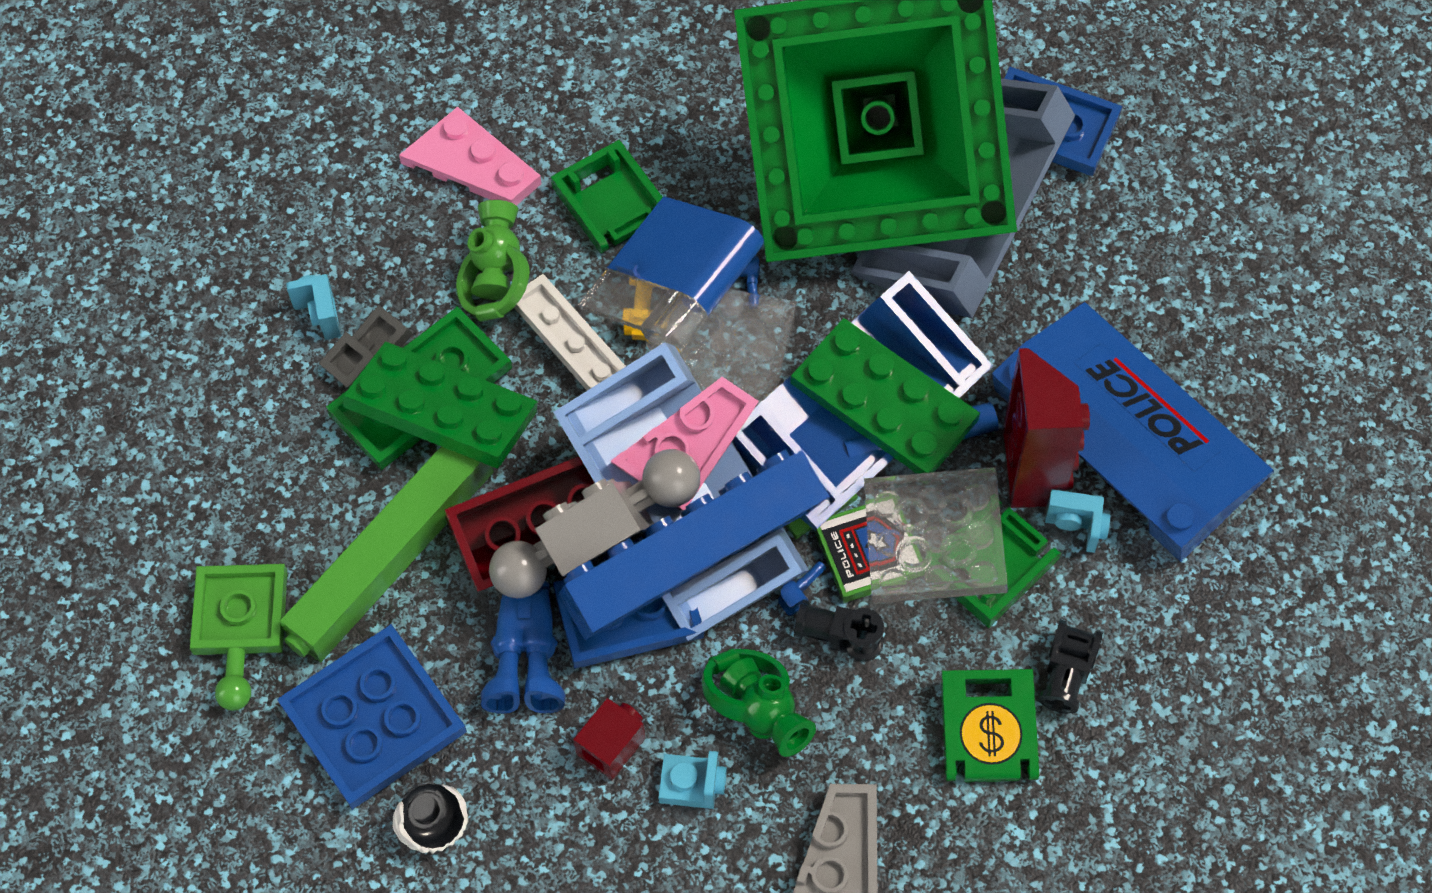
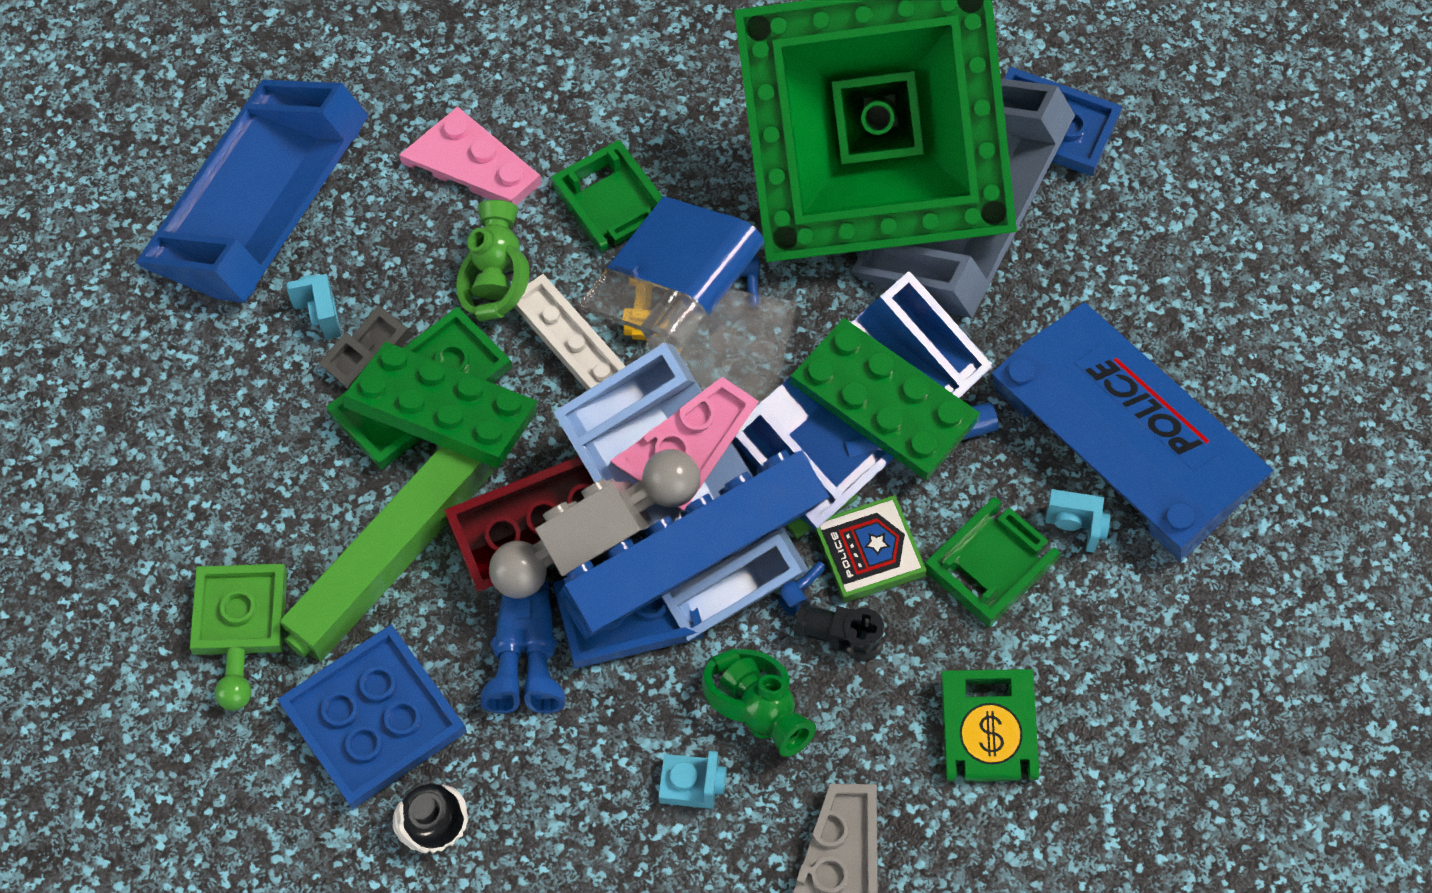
dark red brick [573,697,646,780] -> none
clear plate [864,467,1008,603] -> none
dark red slope [1002,348,1090,508] -> none
black connector [1038,619,1104,714] -> none
none -> blue slope [136,80,369,303]

